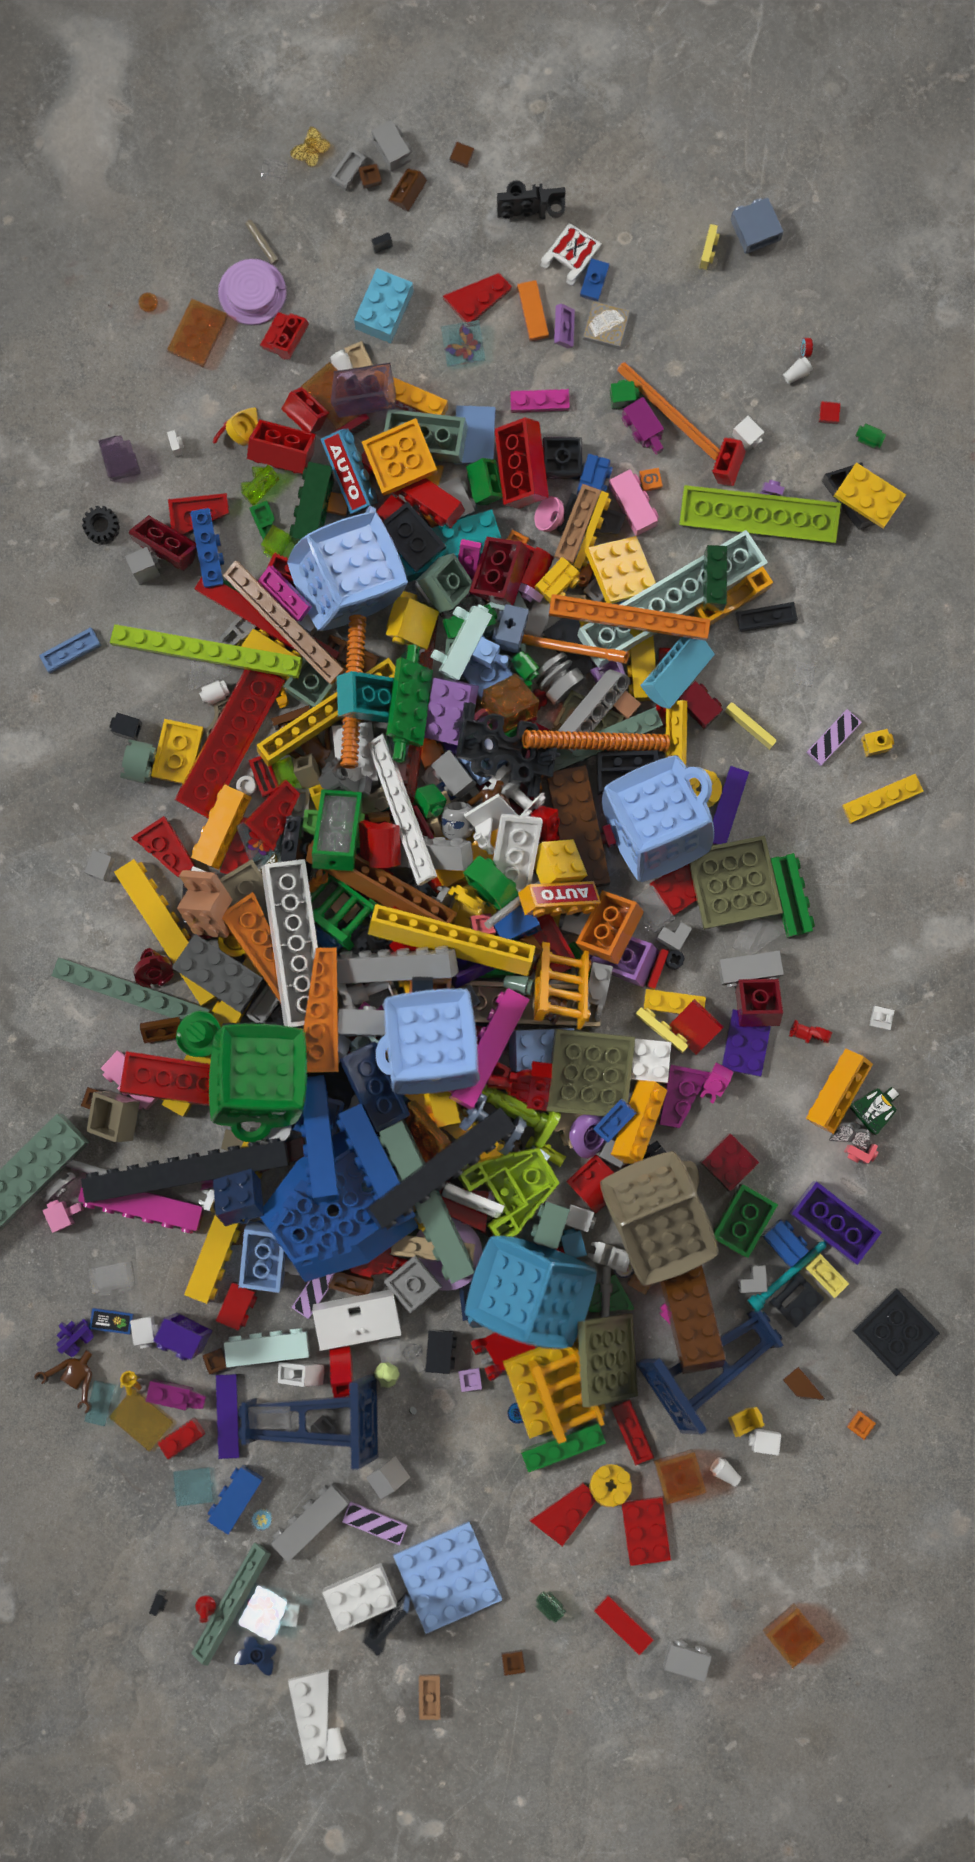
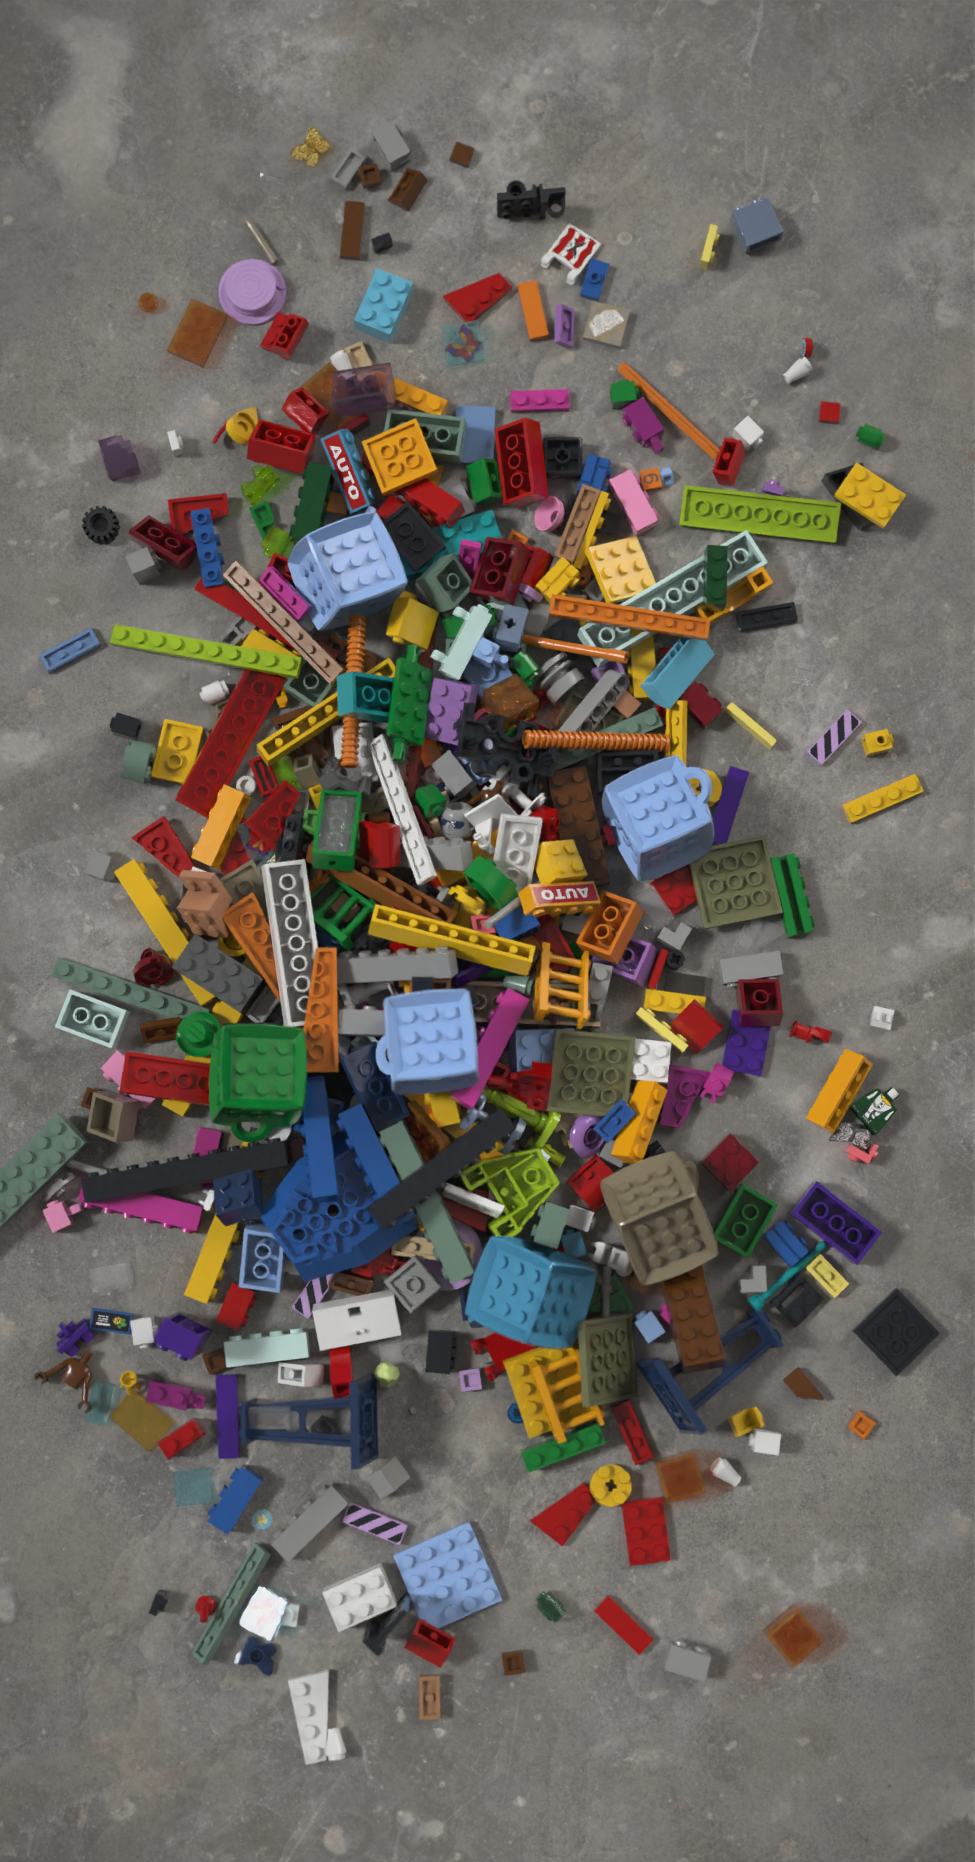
none -> light aqua brick [55,989,130,1050]
none -> dark pink hinge [192,1127,221,1156]
none -> reddish brown tile [340,201,365,260]
none -> red brick [404,1618,456,1668]
none -> light blue brick [633,1309,665,1343]
none -> light blue piece [659,467,674,486]
none -> clear smoke tile [663,971,706,996]

